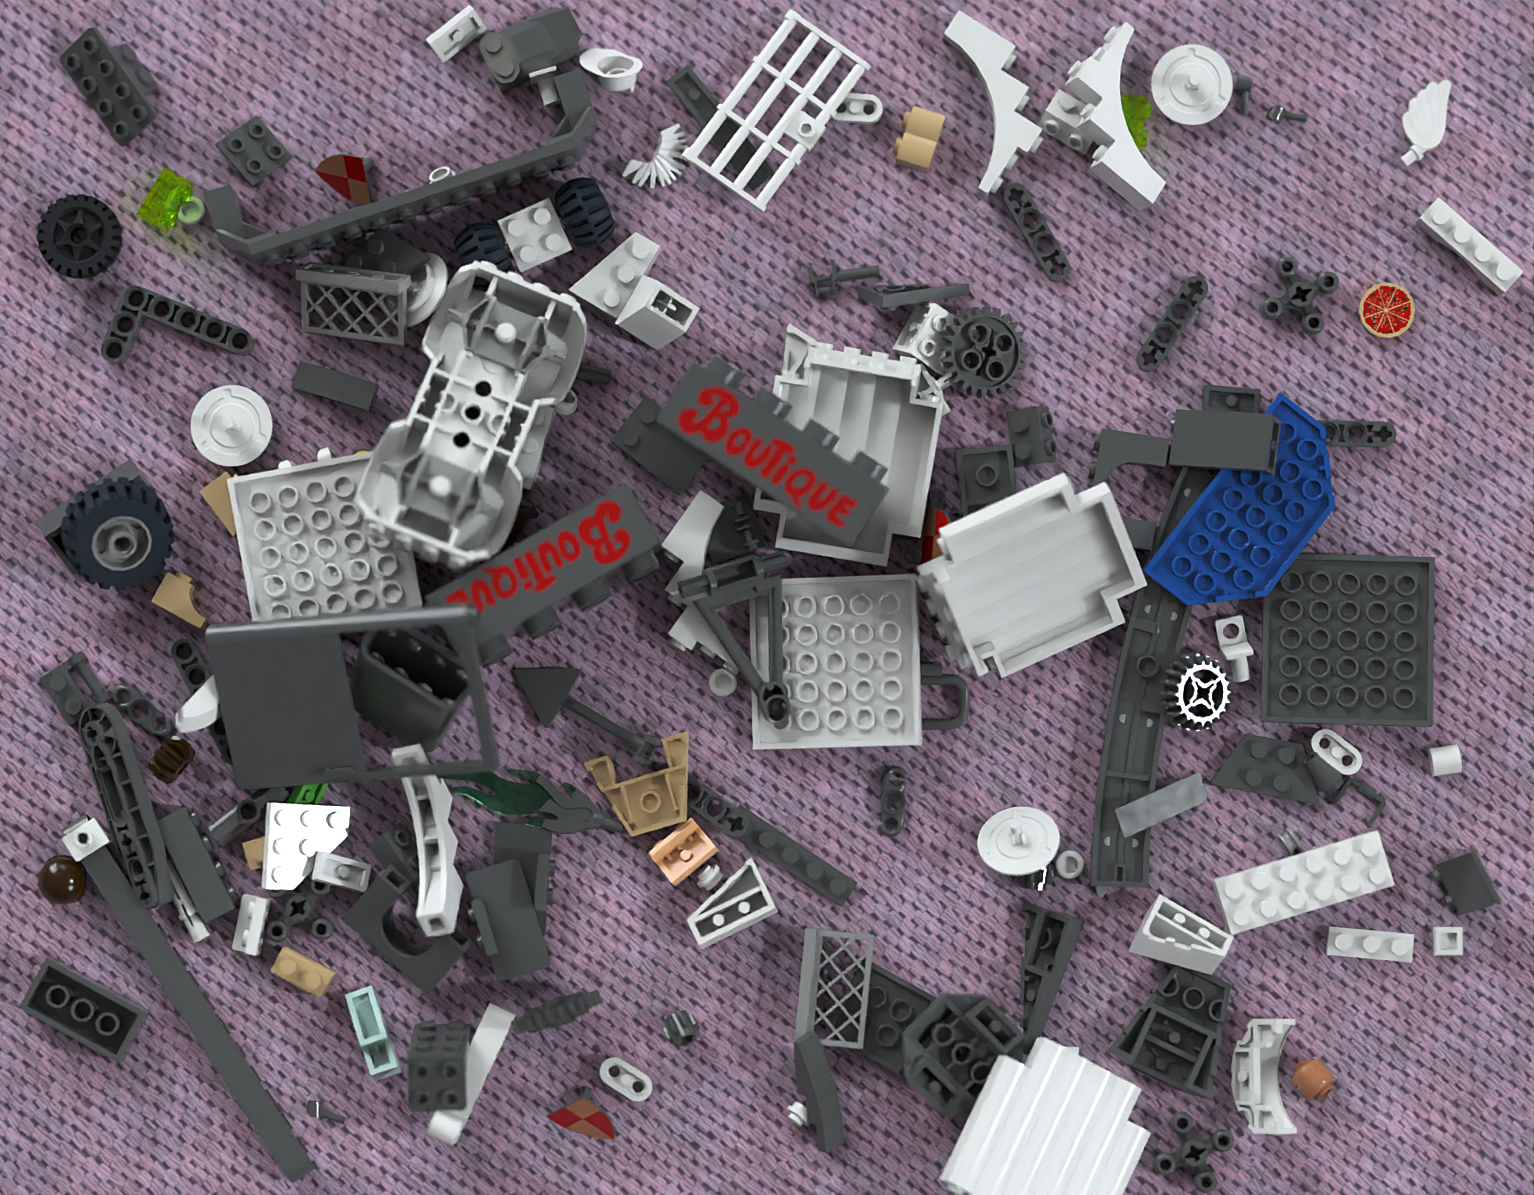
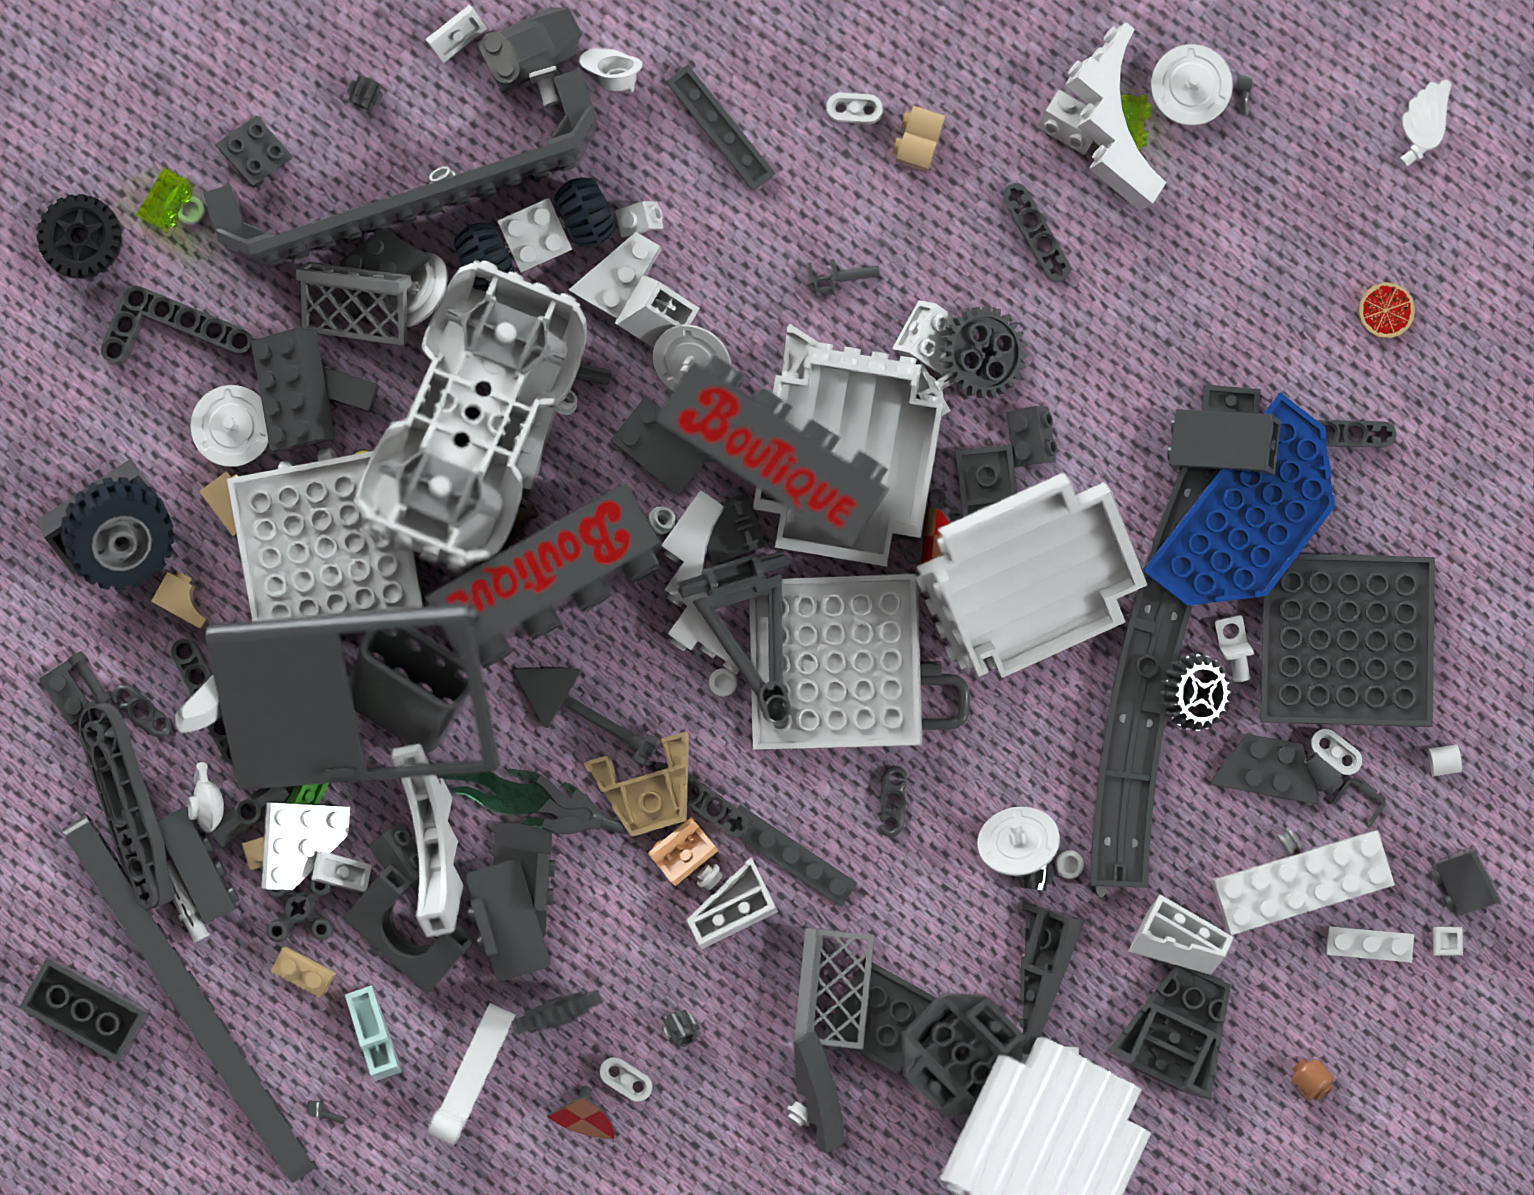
dark brown helmet [37,855,87,904] -> none
dark grey bracket [59,27,159,147] -> none
white bracket [62,818,112,861] -> none
dark brown gear [148,735,195,784] -> none
white bracket [232,894,271,956] -> none
shield [315,153,375,205] -> none
dark grey bracket [407,1021,471,1111] -> none
white hair [622,123,688,188] -> none
white door [681,9,871,213] -> none
dark grey wing [857,283,969,310] -> none
white arch [943,10,1043,197] -> none
dark grey arch [1086,428,1170,552] -> none
sticker [1115,771,1207,838] -> none
dark grey beam [1136,276,1208,372] -> none
dark grey gear [1153,1111,1234,1193] -> none
white windscreen [1231,1019,1297,1134] -> none
dark grey gear [1260,256,1339,336] -> none
dark grey hand [1266,105,1307,124] -> none
white arch [1415,197,1524,297] -> none
none -> white animal [187,762,224,833]
none -> dark grey brick [251,328,335,451]
none -> dark grey gear [347,75,383,111]
none -> white bracket [615,201,663,238]
none -> white plate [648,507,676,535]
none -> white piece [653,325,731,391]

